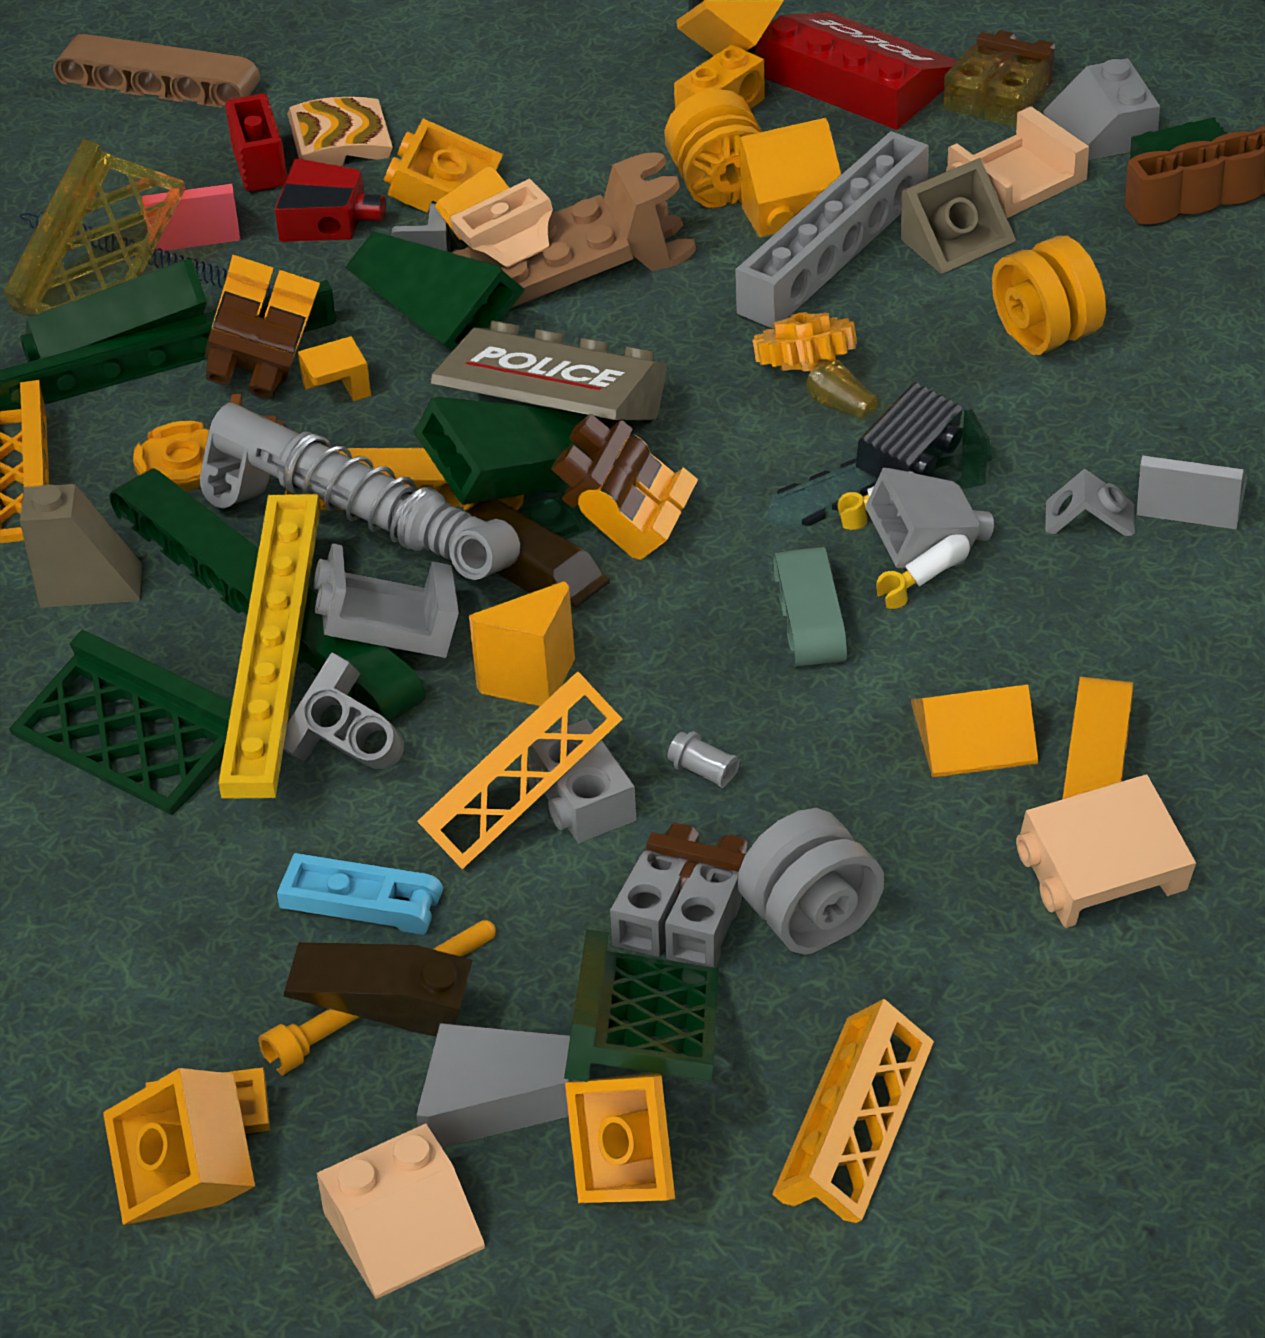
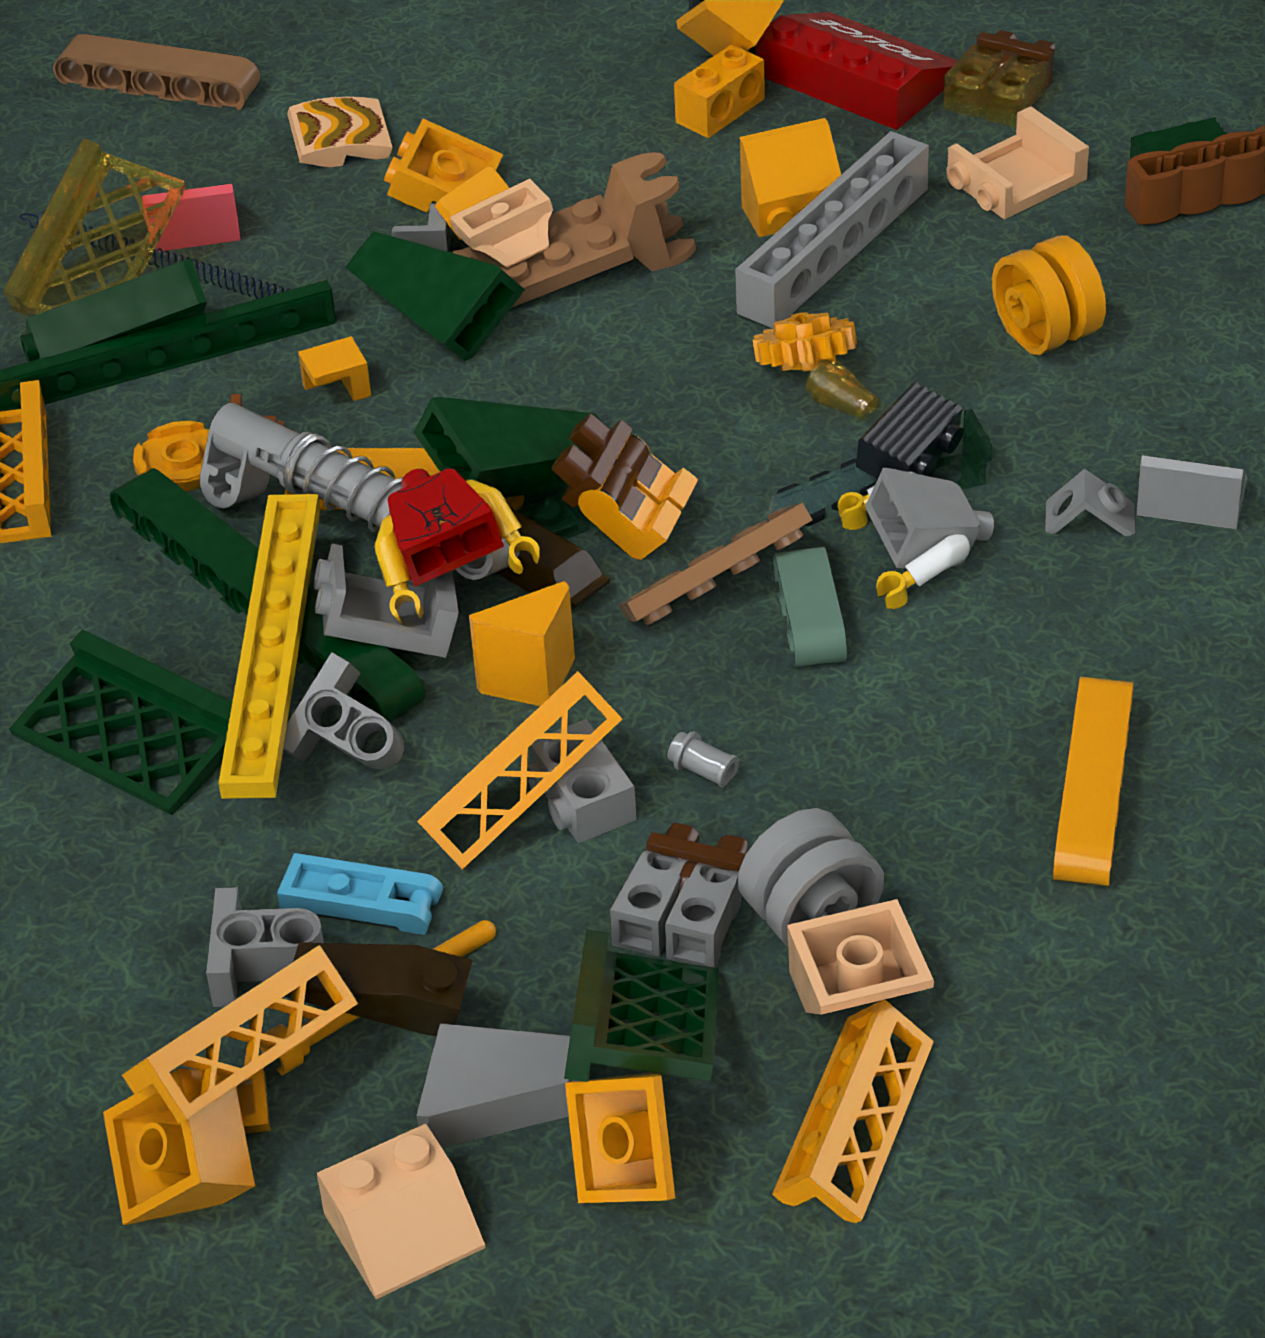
dark tan slope [20,484,143,607] -> none
reddish brown hips [204,255,320,399] -> none
red brick [225,93,287,192] -> none
red torso [275,159,386,242] -> none
dark tan slope [431,320,668,420] -> none
light orange wheel [664,89,762,208] -> none
dark tan slope [901,158,1016,274] -> none
light orange slope [911,685,1038,778] -> none
light nougat panel [1016,774,1196,928] -> none
light grey slope [1043,58,1160,160] -> none
none -> light orange fence [122,945,358,1124]
none -> light grey tile [206,887,324,1007]
none -> red torso [374,469,540,625]
none -> medium nougat wing [618,502,812,626]
none -> light nougat slope [787,899,934,1015]

